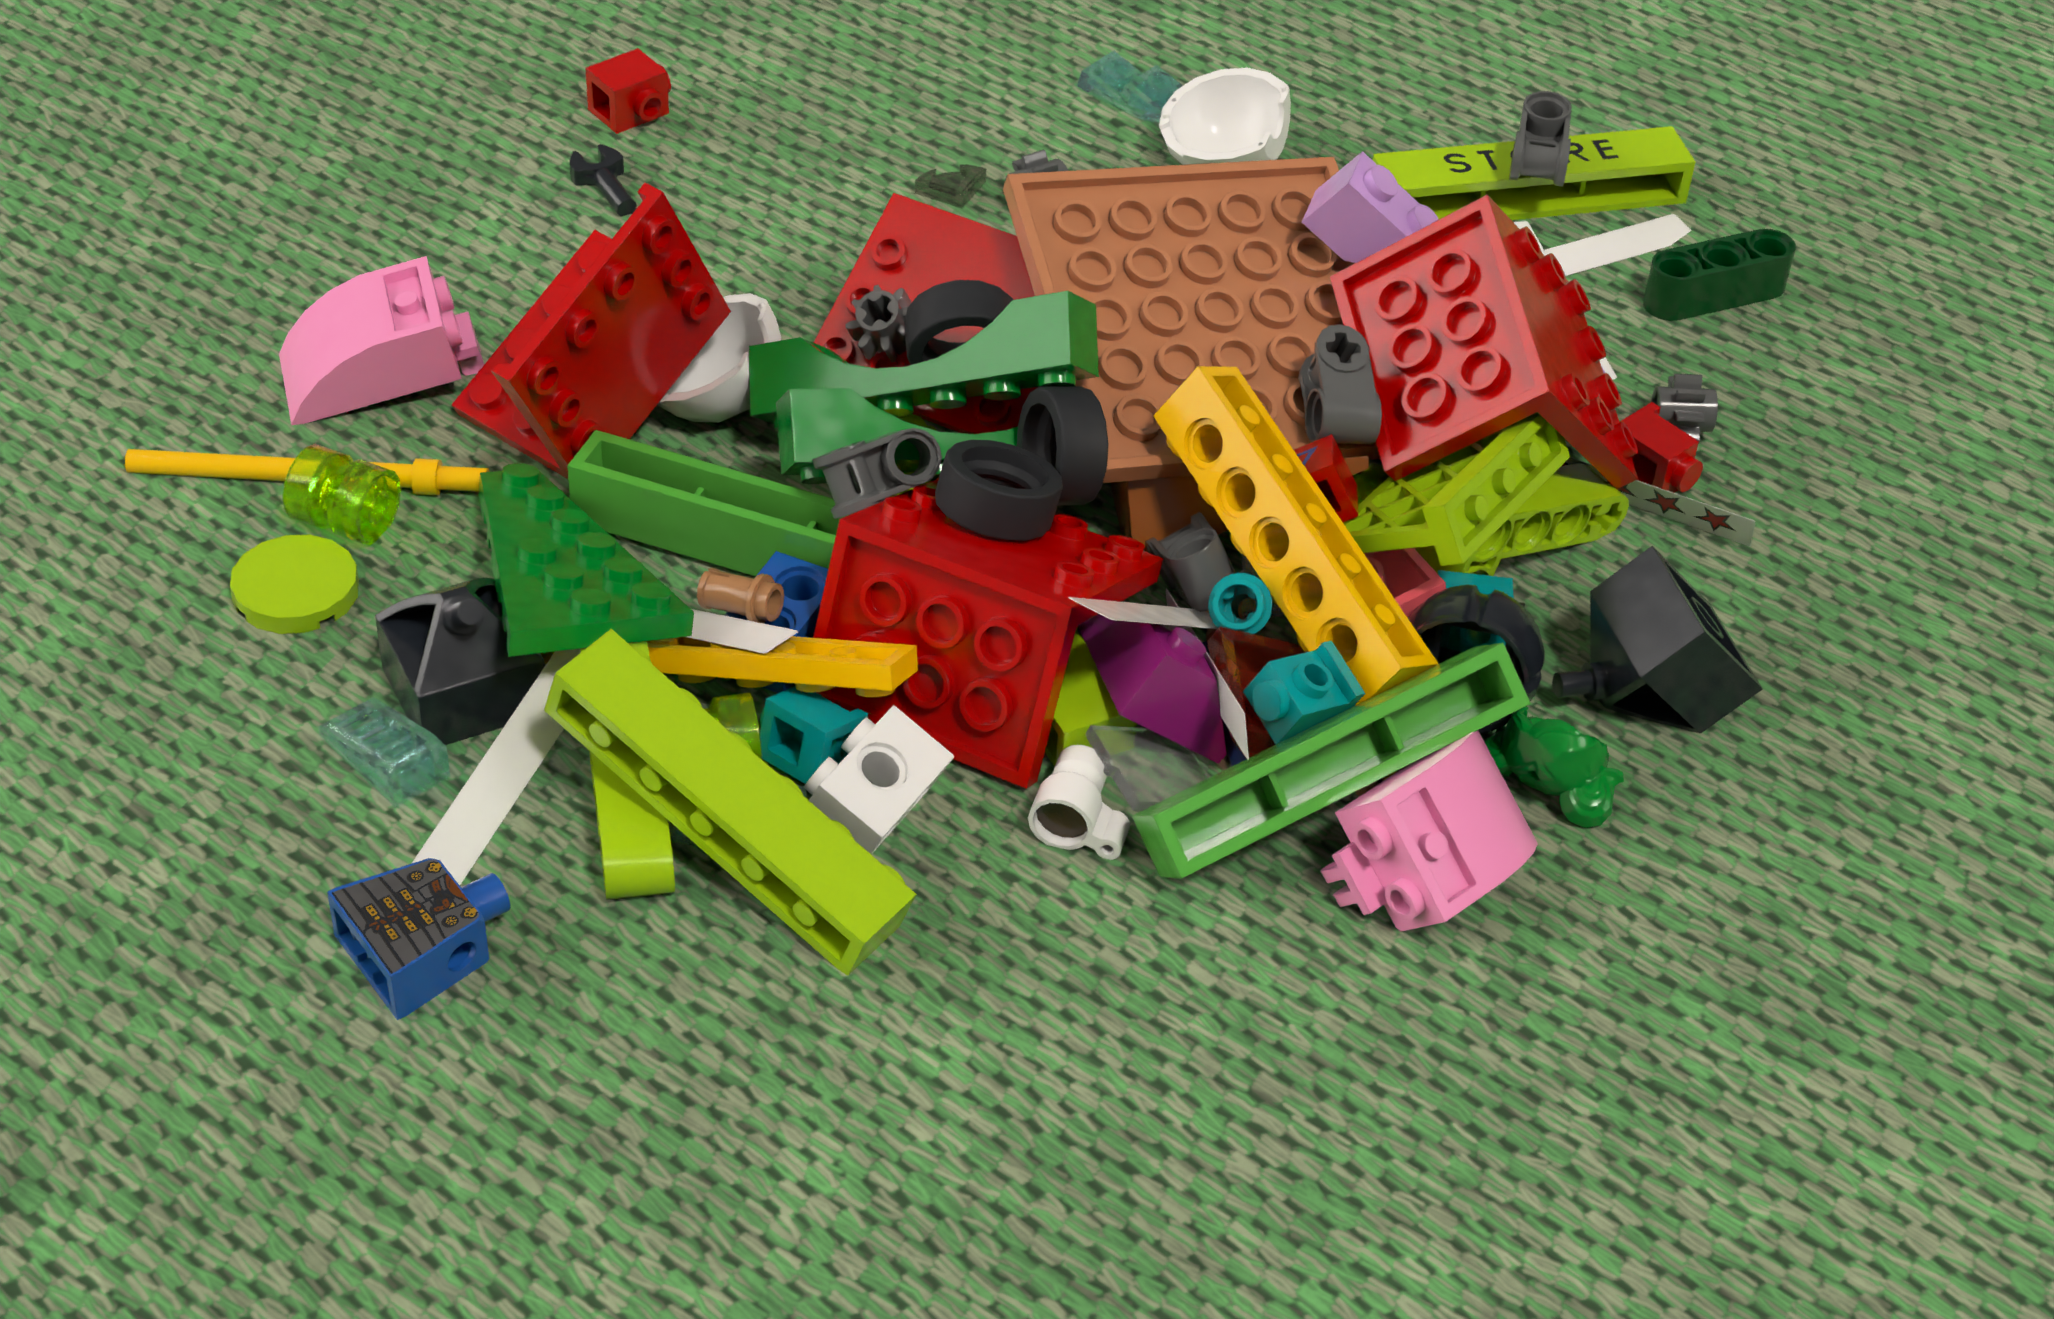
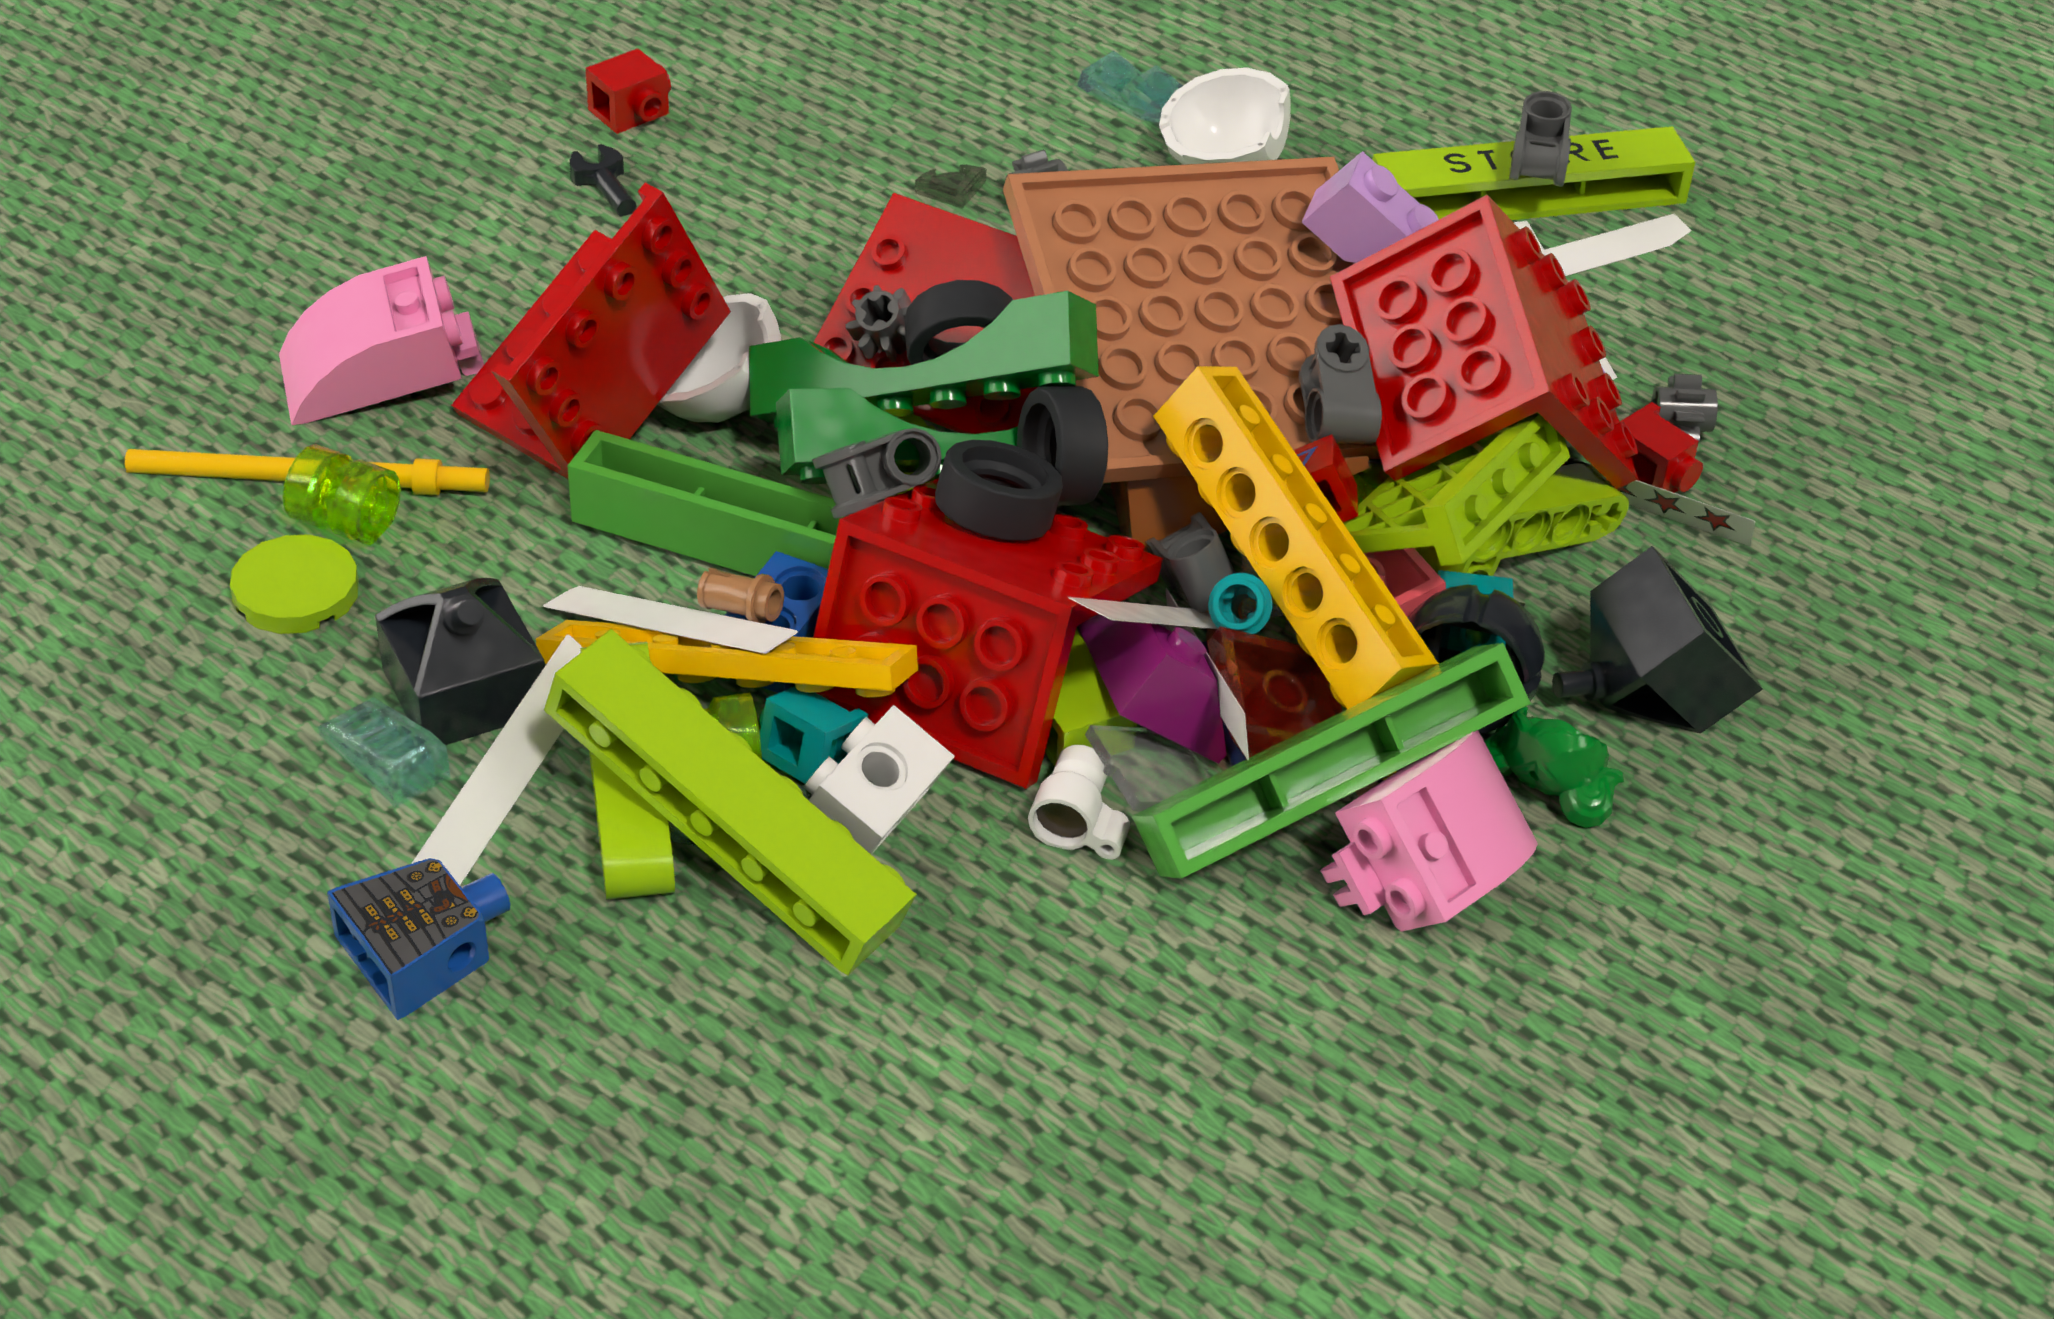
green wing [479,463,694,657] -> none
teal brick [1243,640,1366,744] -> none
dark green beam [1643,229,1796,321] -> none

